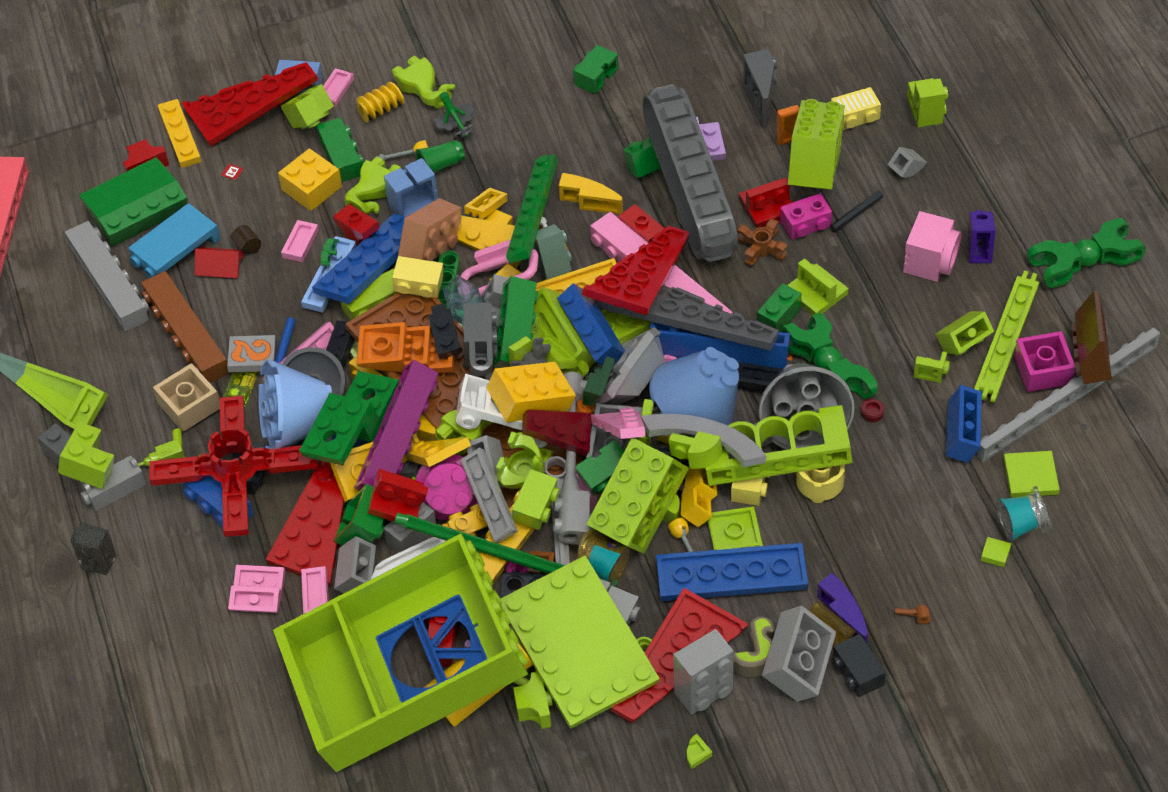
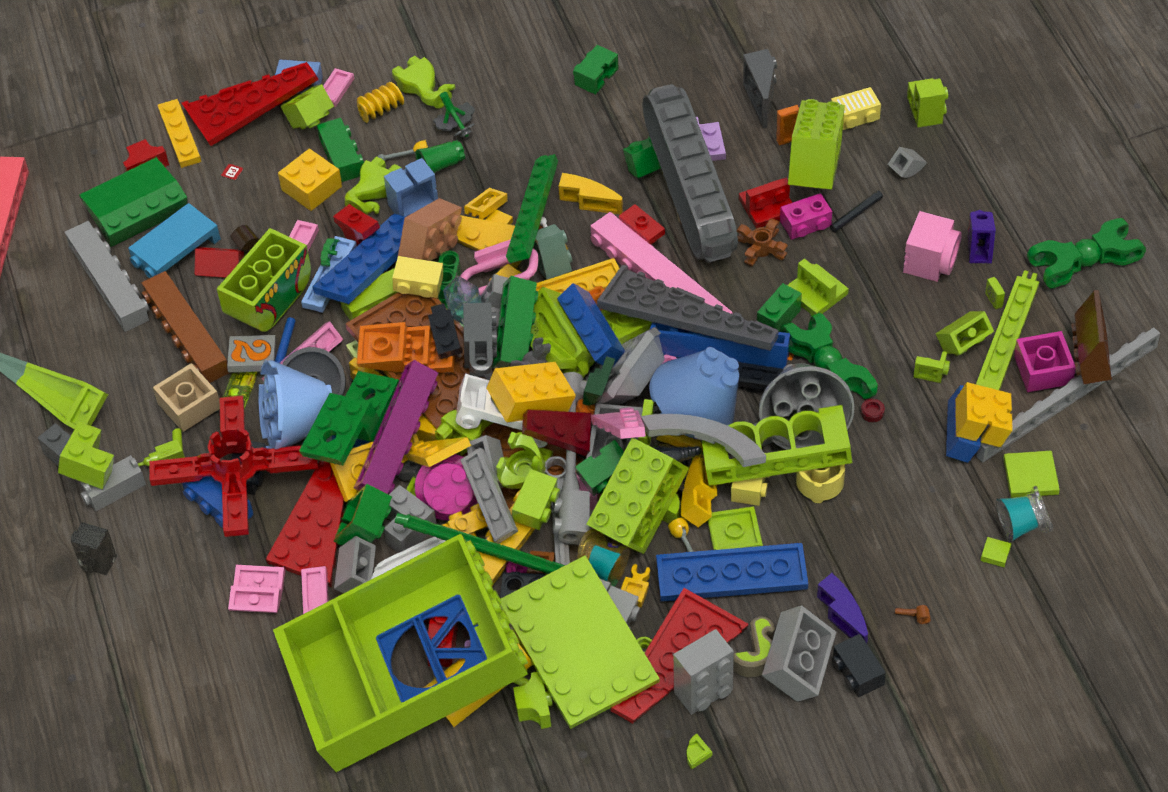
black hinge [326,320,355,368] -> none
red bracket [367,469,429,522] -> none
lime tile [509,336,532,364] -> none
red wing [582,226,690,315] -> none
lime brick [669,431,723,469] -> none
clear yellow tile [809,601,855,647] -> none
none -> lime brick [217,228,311,332]
none -> yellow plate [621,564,650,608]
none -> yellow piece [955,382,1012,447]
none -> lime tile [985,277,1005,310]

